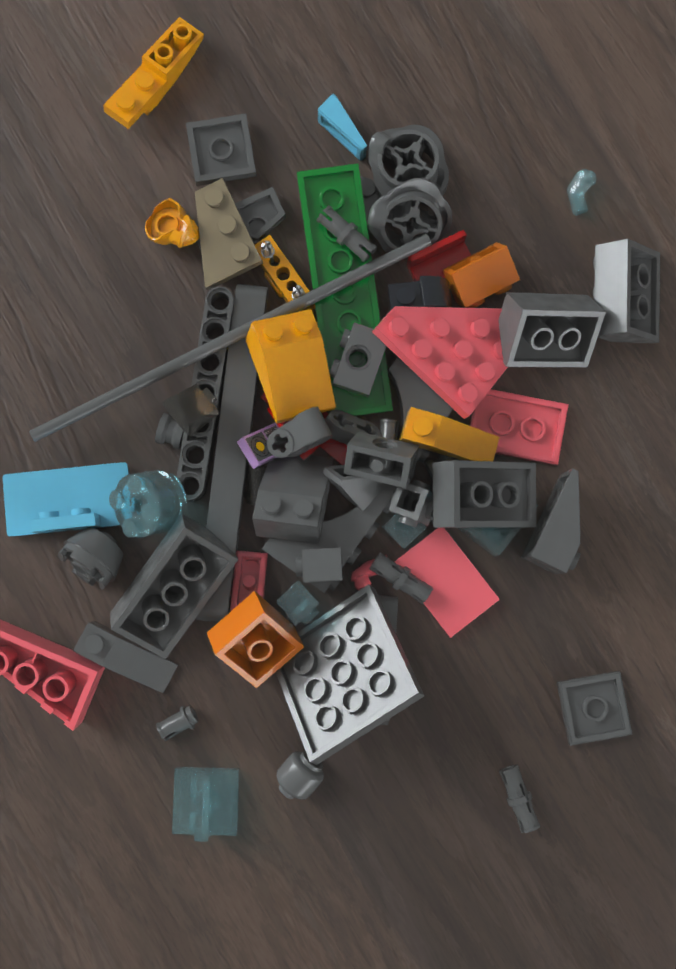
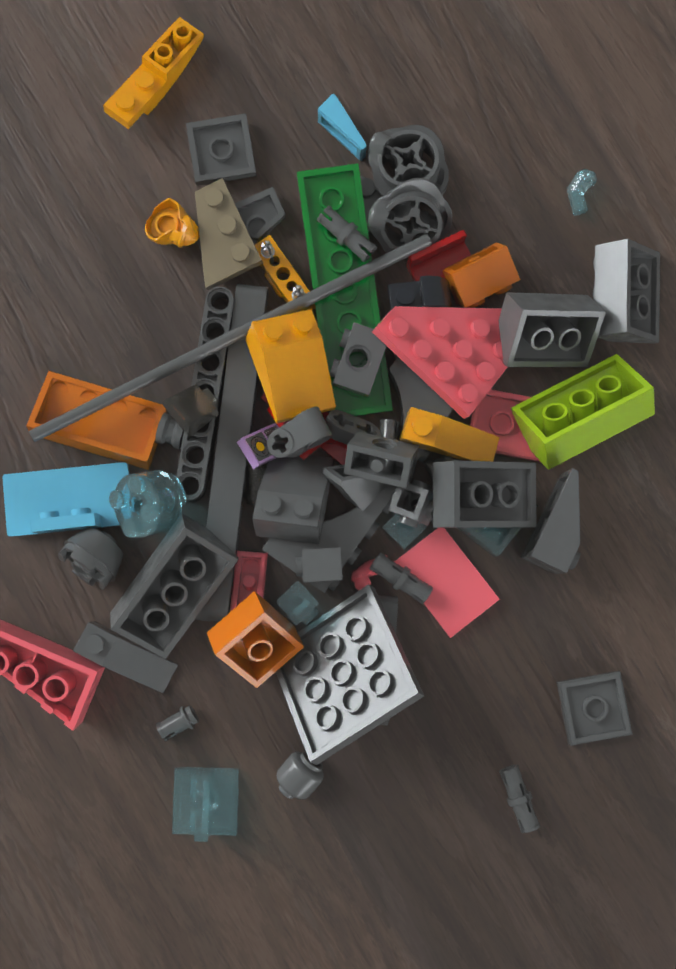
none -> orange slope [26,371,168,470]
none -> lime slope [511,354,655,470]

